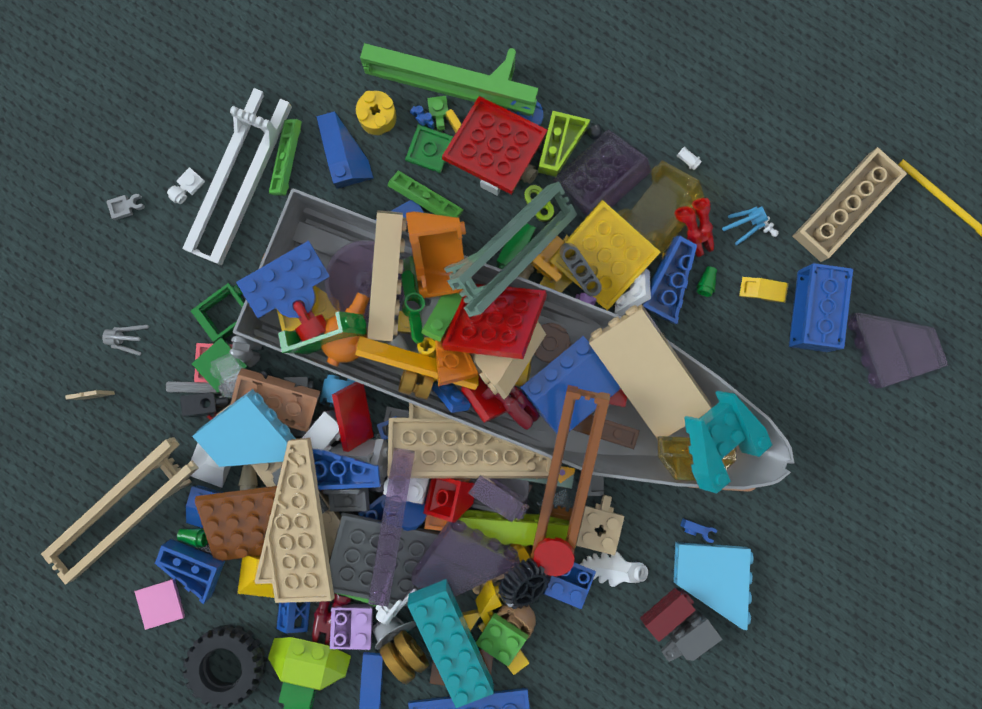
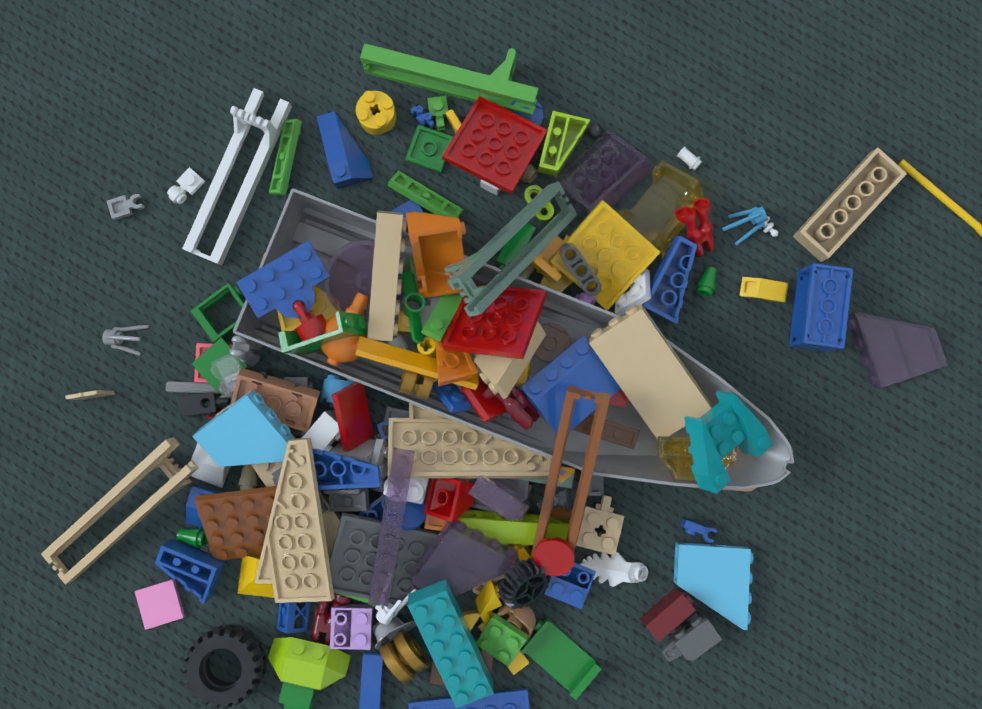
none -> green panel [520,617,602,700]

